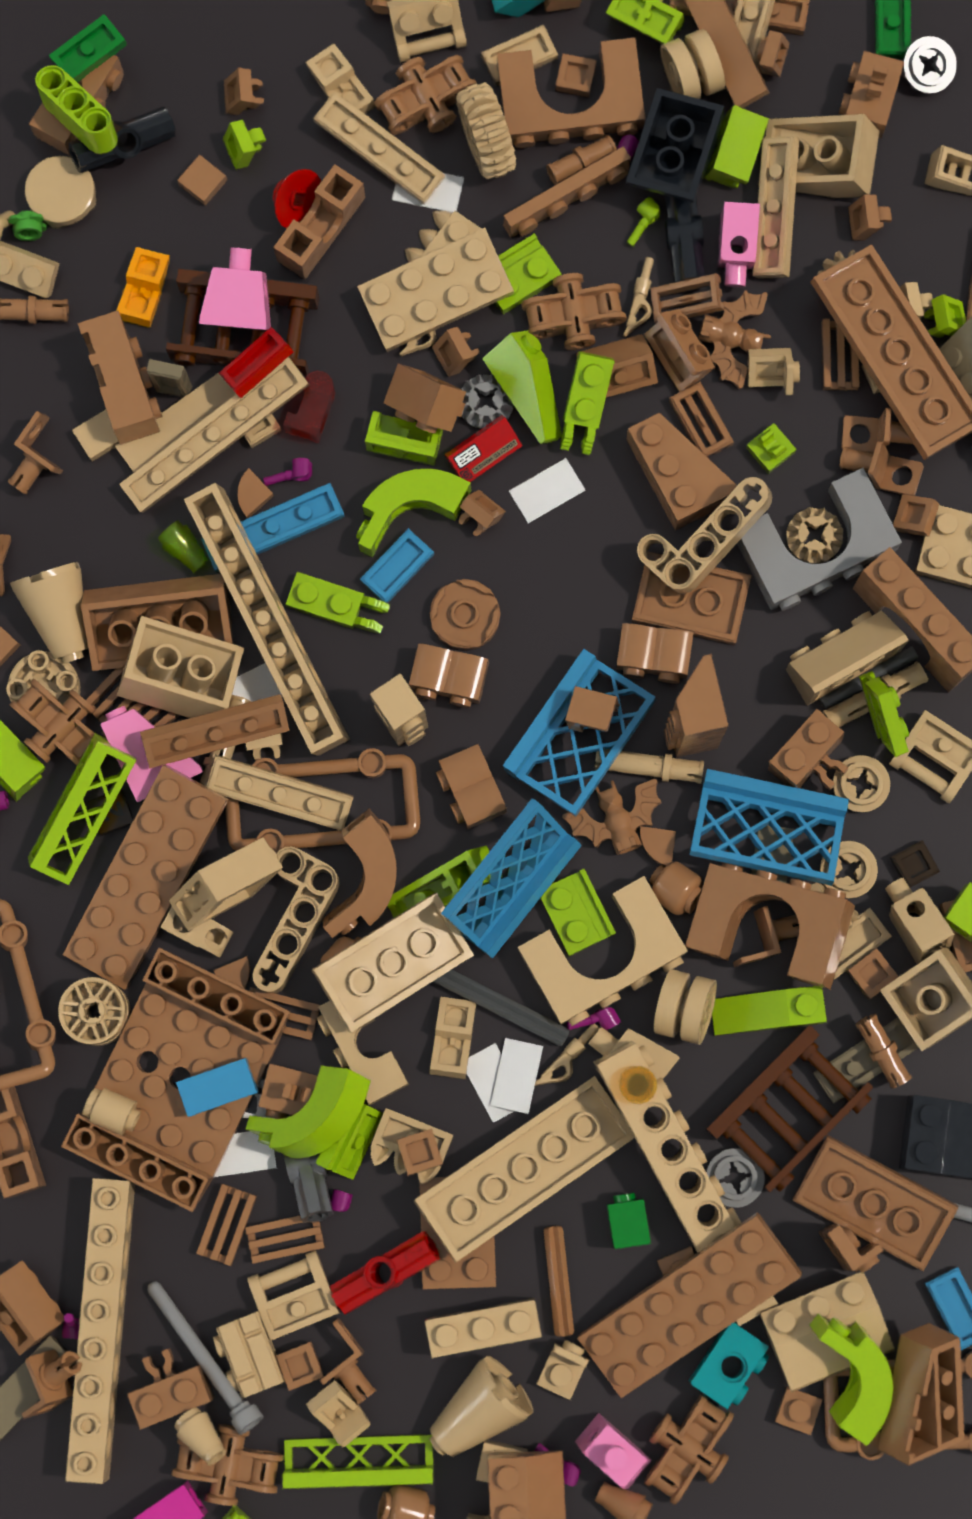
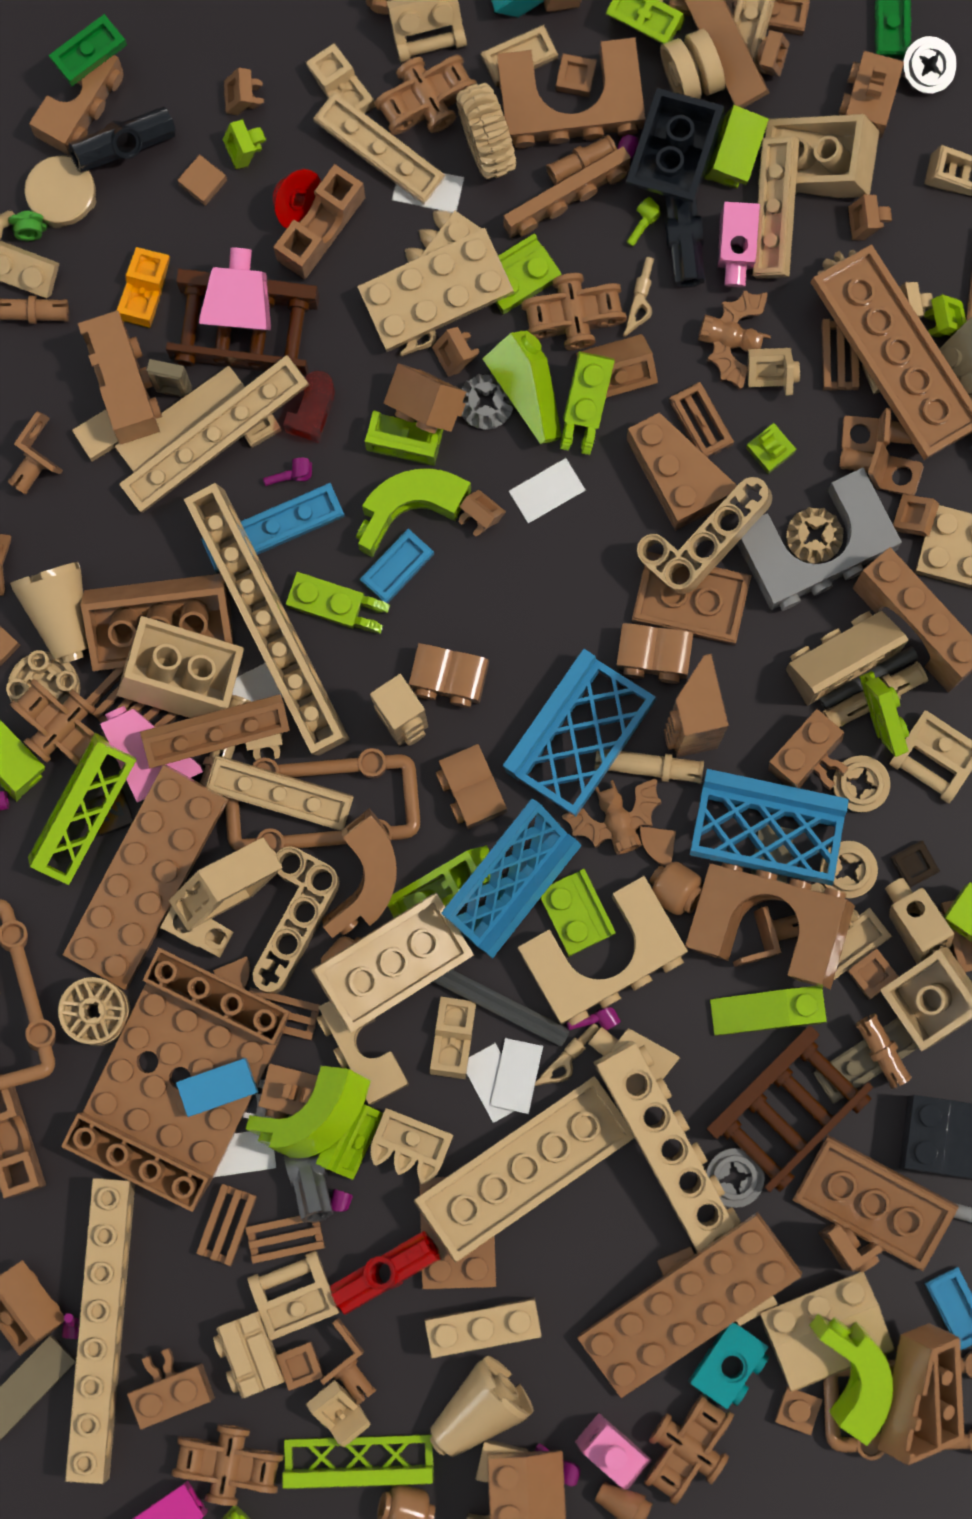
medium nougat bracket [22,1350,82,1419] -> none
lime beam [35,65,118,154] -> none
tan brick [83,1088,141,1136] -> none
light grey piece [147,1281,264,1435] -> none
clear neon green cone [157,520,209,573] -> none
tan cone [174,1408,226,1466] -> none
red tile [219,327,294,399] -> none
medium nougat tile [238,469,274,519] -> none
medium nougat plate [397,1129,443,1176] -> none
medium nougat tile [430,579,501,651] -> none
tile [444,415,523,482] -> none
tan bracket [536,1340,589,1400] -> none
medium nougat axle [543,1226,574,1337] -> none
medium nougat panel [565,686,620,732] -> none
green brick [606,1193,651,1249] -> none
clear yellow tile [619,1065,657,1104] -> none
medium nougat bracket [644,309,716,392] -> none
medium nougat tile [650,273,724,323] -> none
tan wheel [654,969,717,1045] -> none

